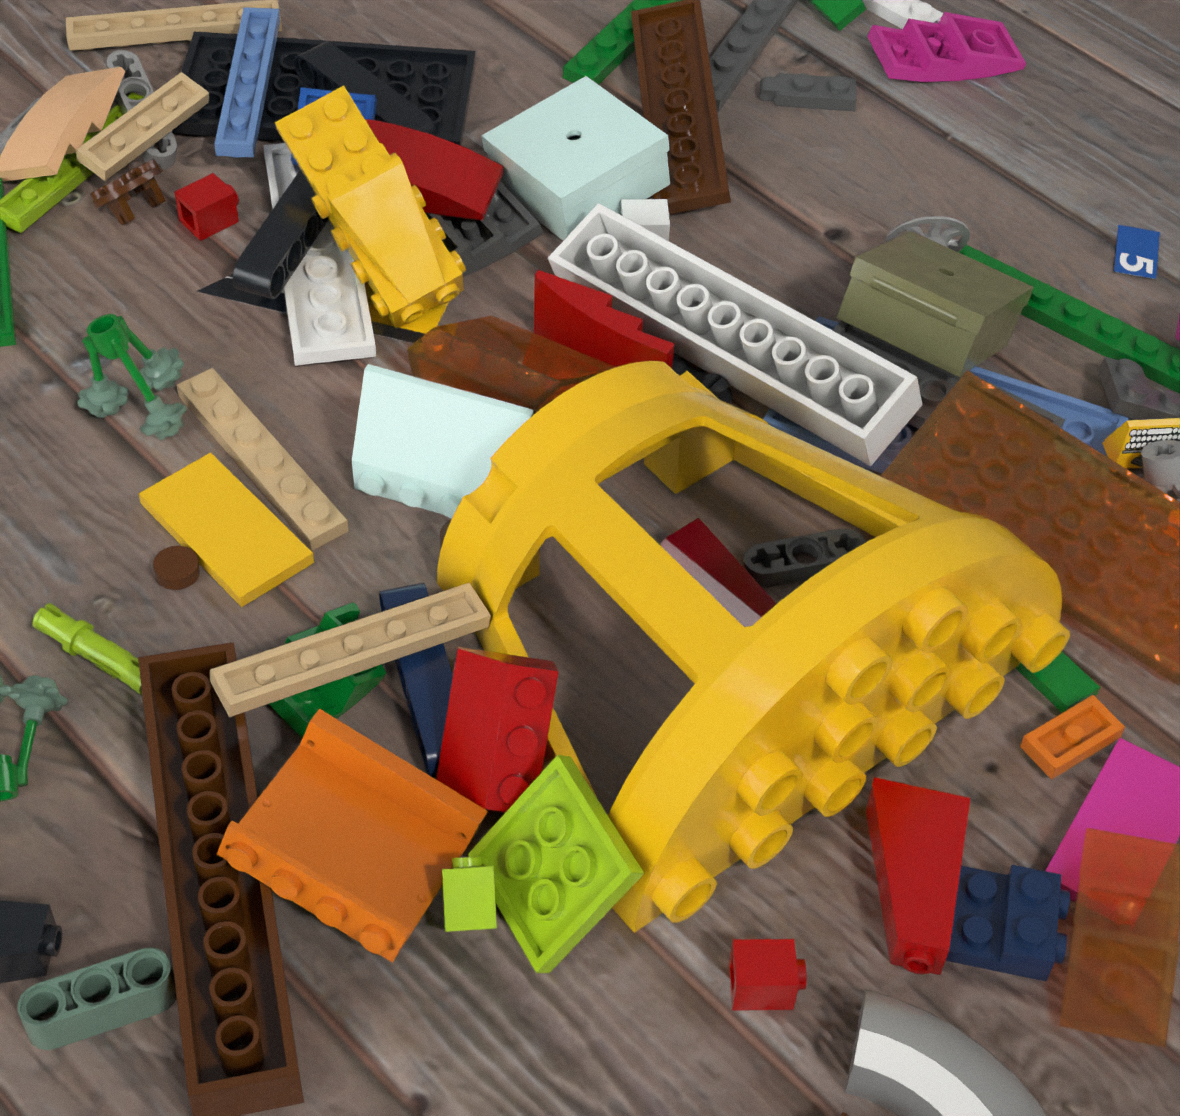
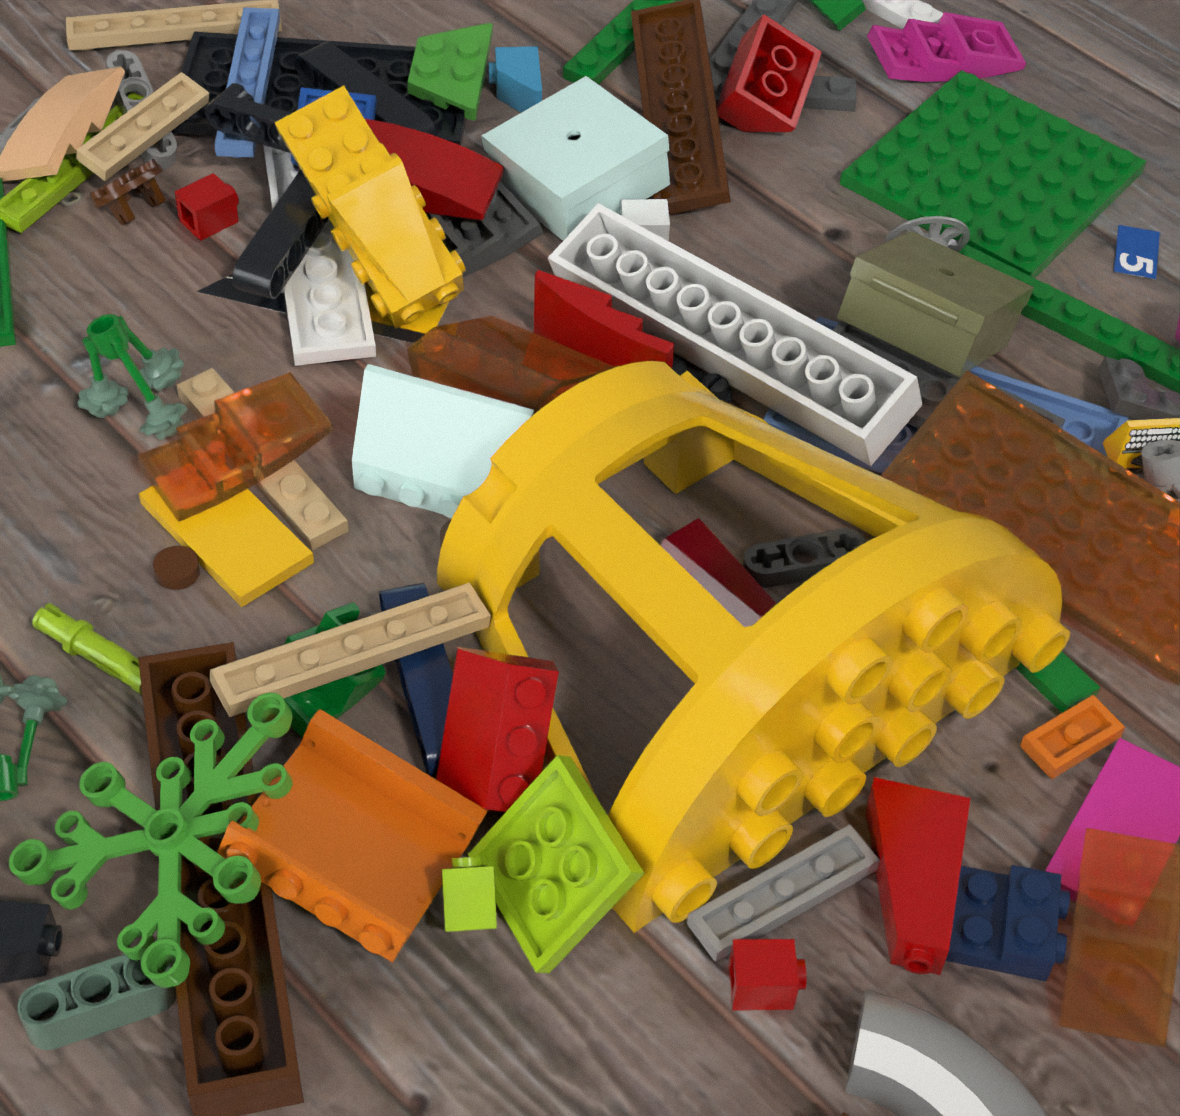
none -> bright green plant [9,693,293,988]
none -> clear orange slope [138,372,333,522]
none -> black beam [205,83,292,153]
none -> bright green wing [408,23,493,121]
none -> dark azure slope [488,46,542,113]
none -> light grey plate [687,824,880,963]
none -> red slope [716,14,822,132]
none -> green plate [840,70,1146,278]

